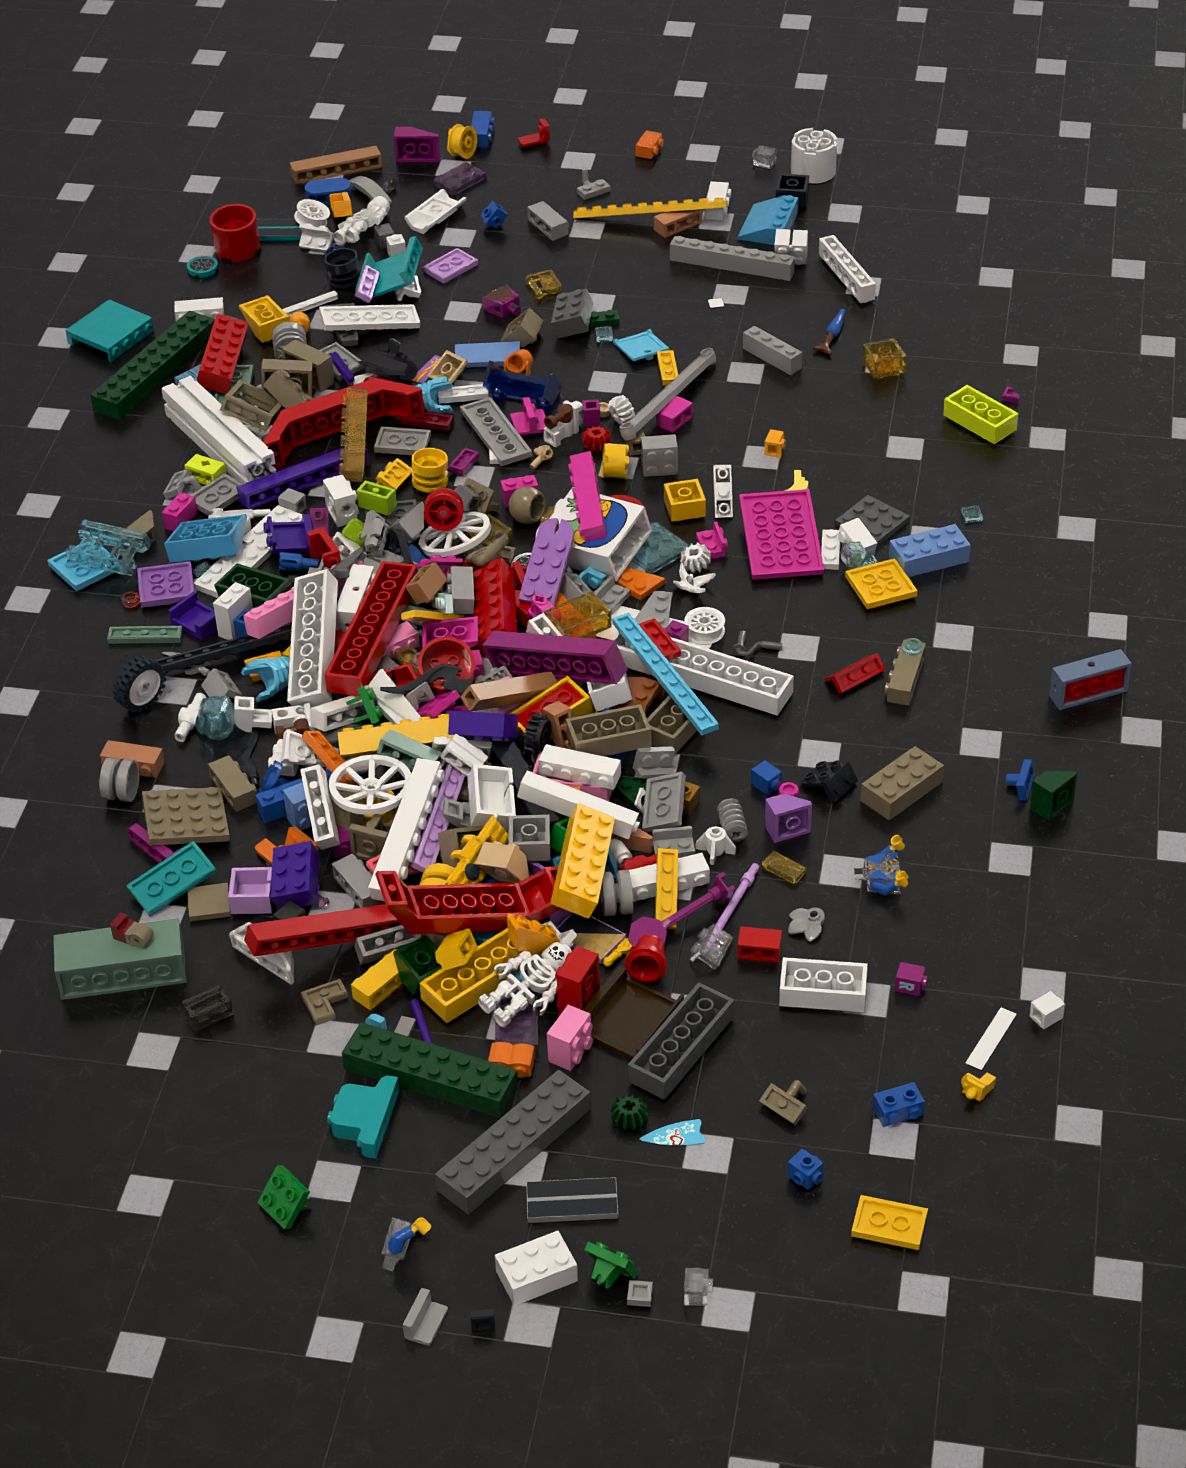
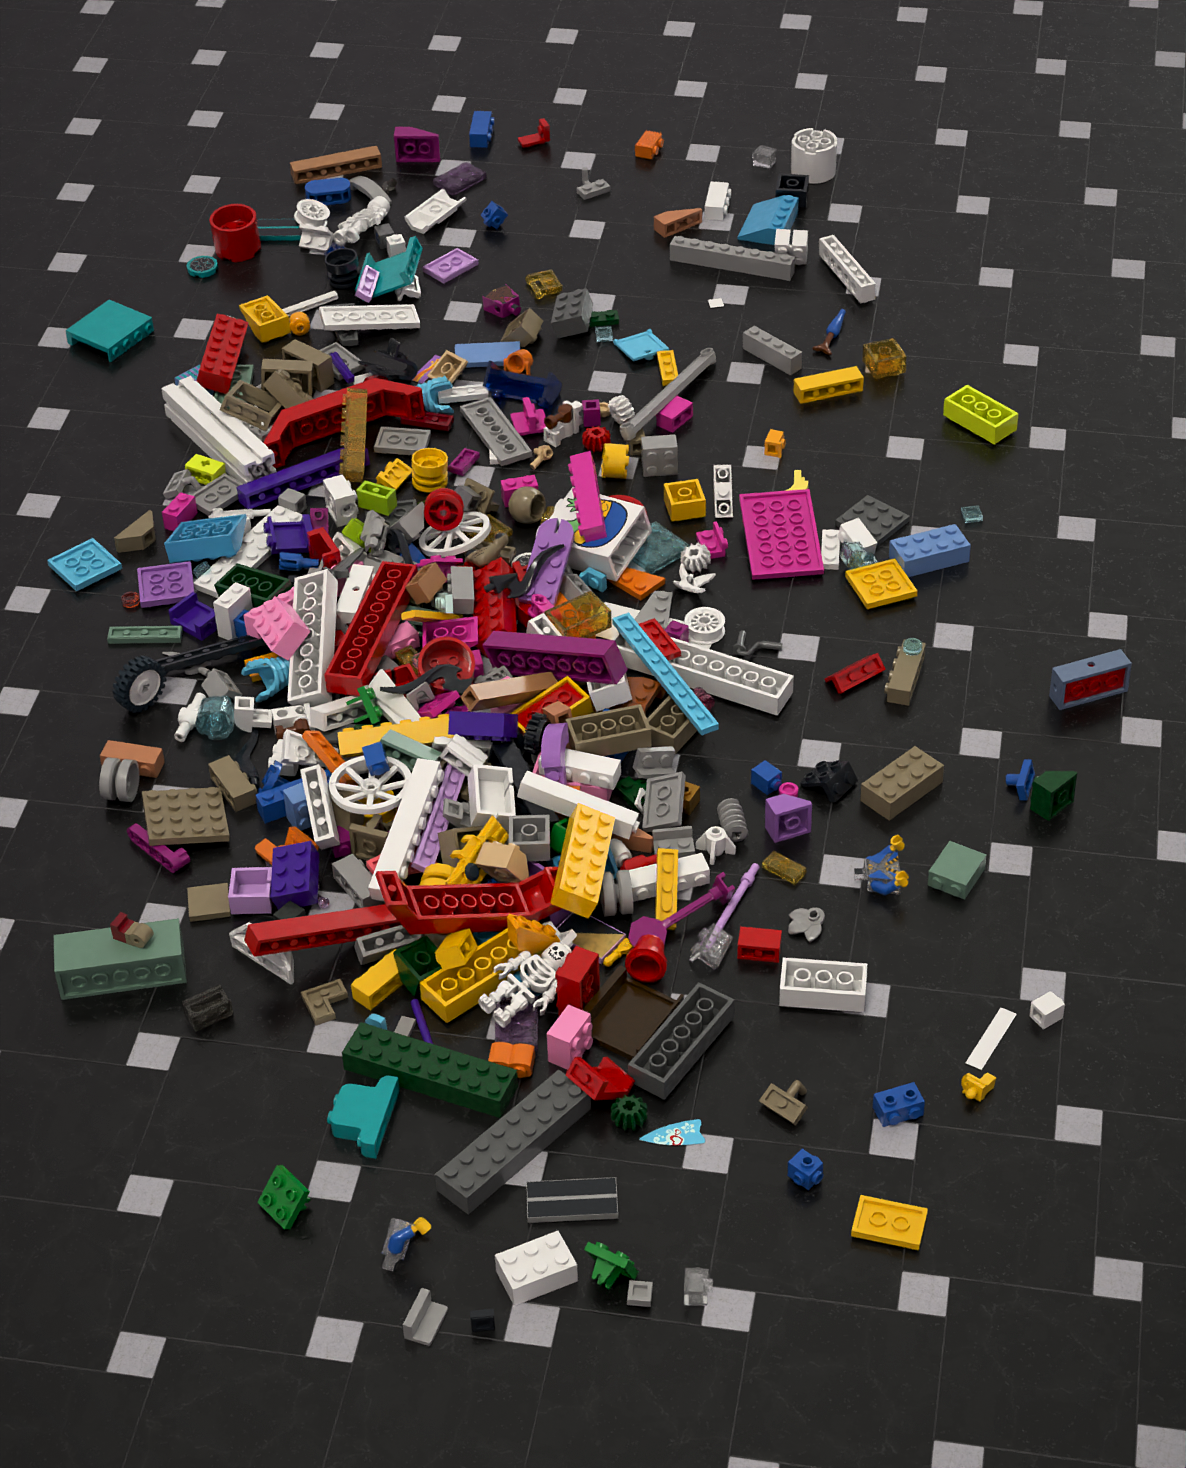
clear light blue fence [65,519,151,576] -> none
dark green brick [90,310,215,420] -> none
teal tile [126,841,217,917] -> none
white brick [175,297,224,321] -> none
light grey wheel [272,322,307,360] -> none
light orange panel [329,192,352,218] -> none
yellow wheel [447,124,477,159] -> none
light grey brick [527,201,569,241] -> none
yellow plate [573,197,728,218] -> none
light grey bracket [593,575,631,614] -> none
magenta brick [895,962,928,996] -> none
magenta tile [1002,386,1019,404] -> none
none -> bright pink brick [253,596,311,660]
none -> blue brick [362,741,390,776]
none -> black piece [484,544,564,598]
none -> medium lavender arch [541,723,569,785]
none -> red panel [565,1057,635,1100]
none -> clear pink wheel [692,687,715,711]
none -> yellow brick [793,366,864,404]
none -> sand green brick [928,841,987,900]

